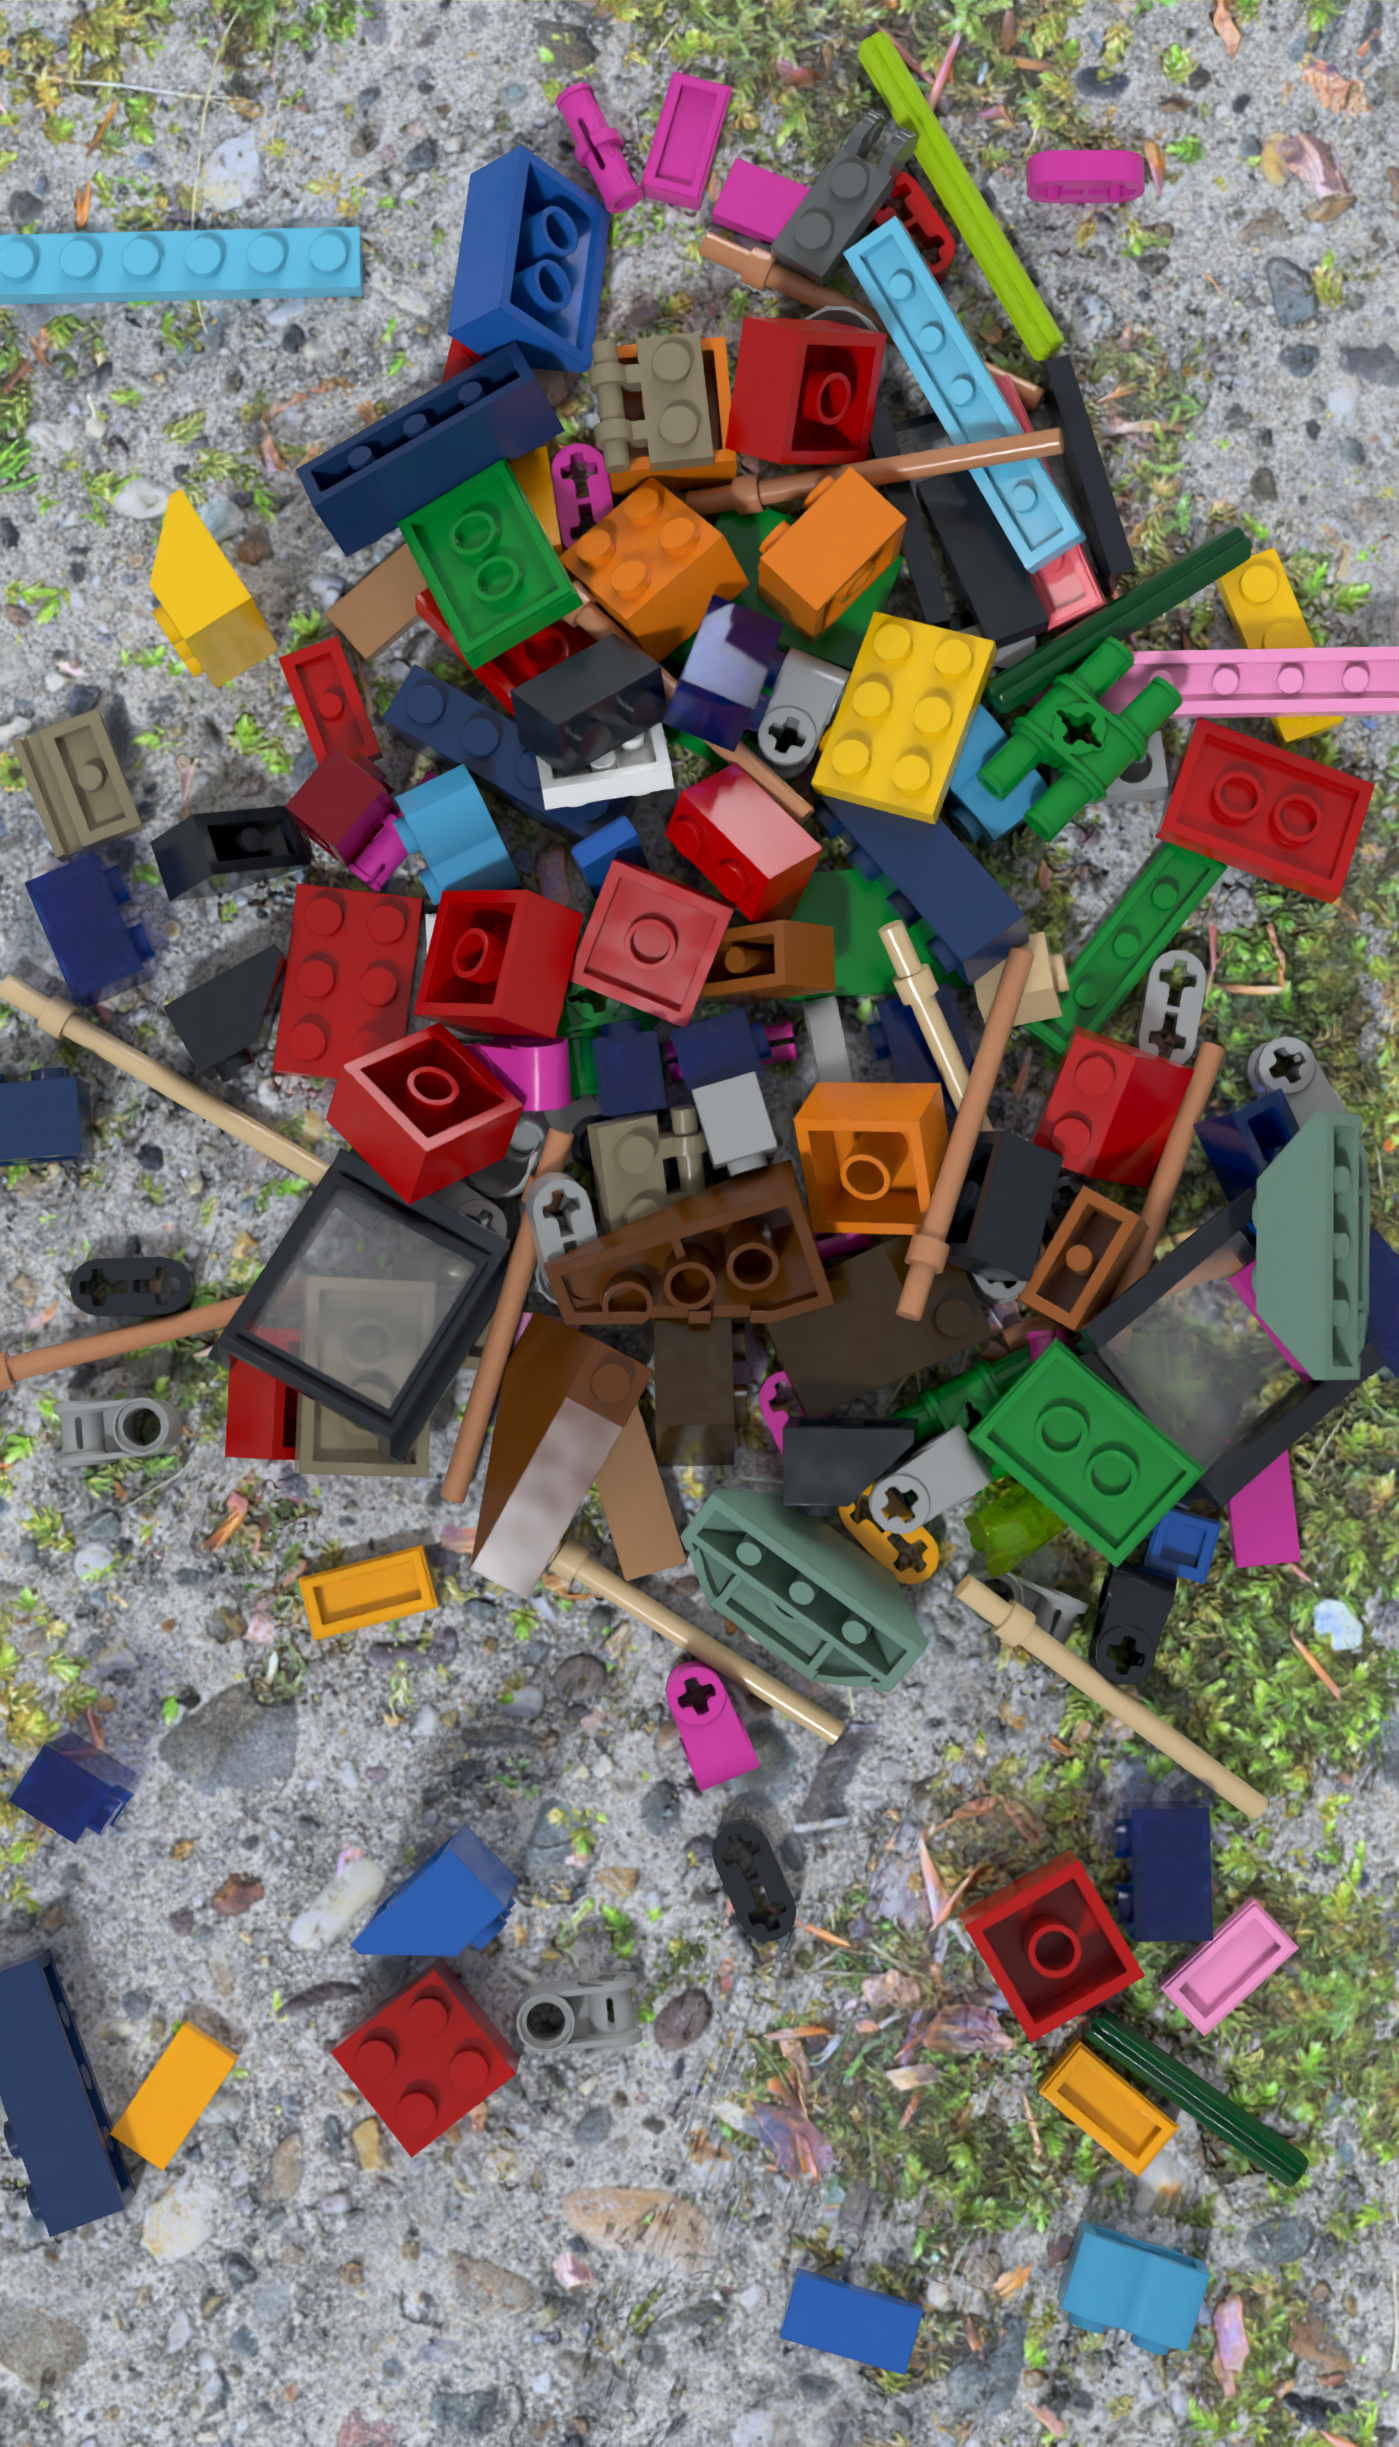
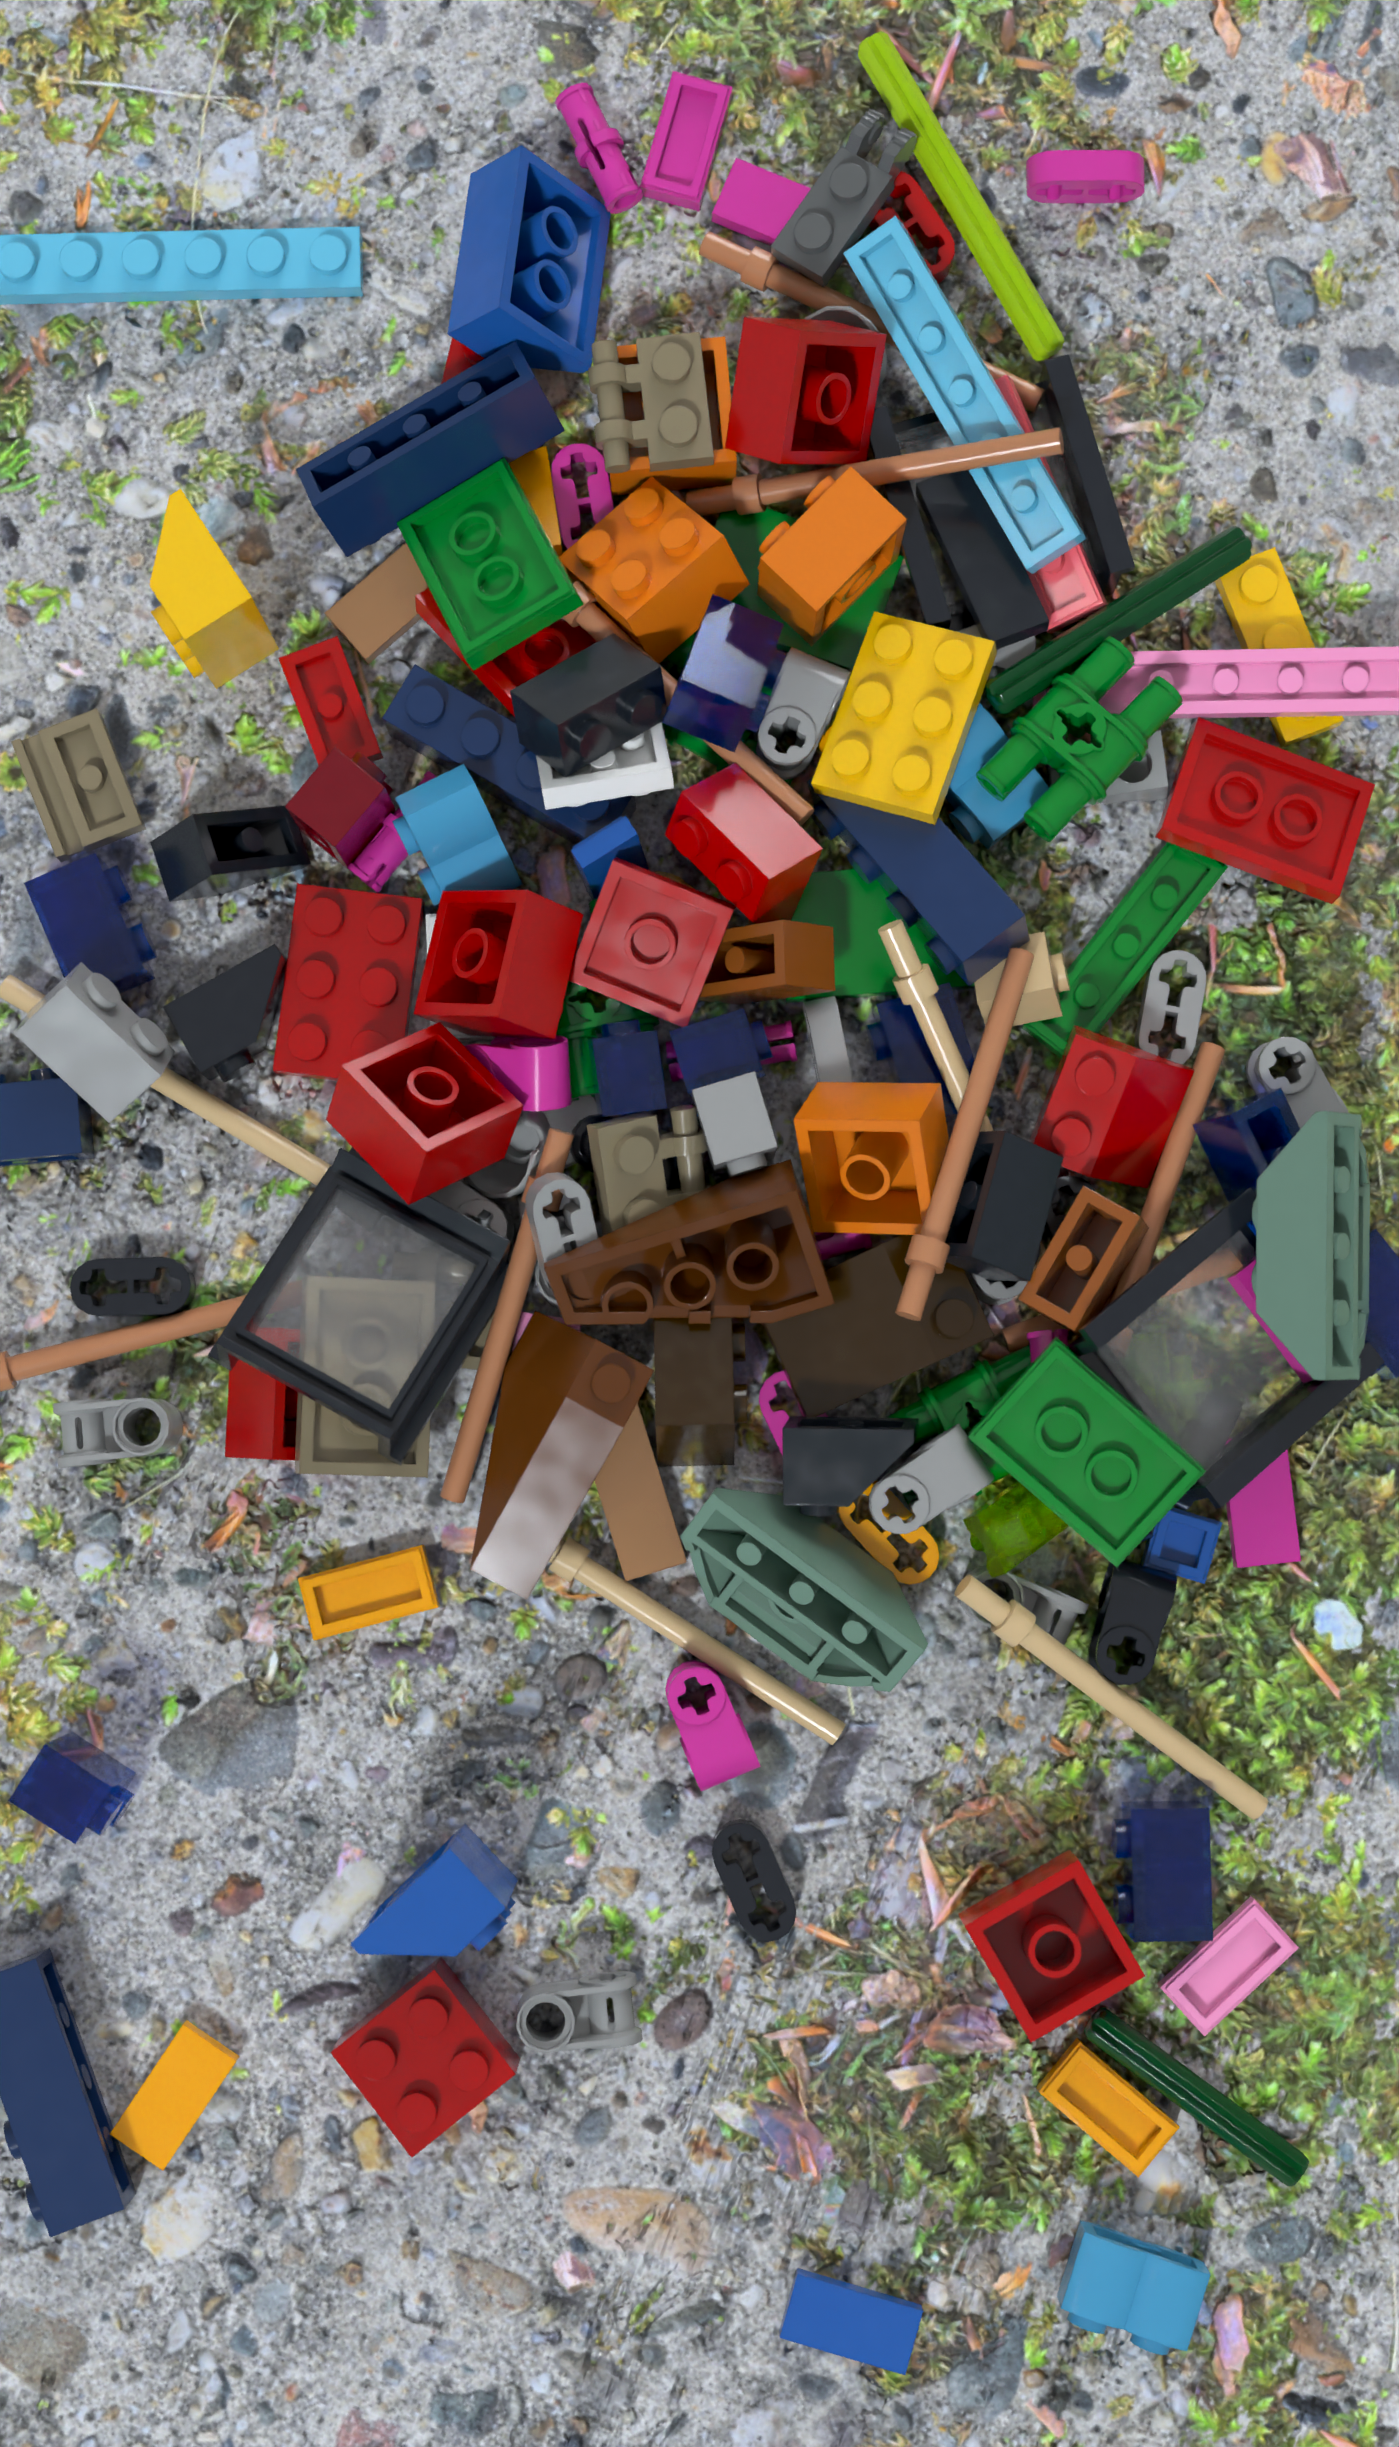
none -> light grey brick [14,962,175,1123]

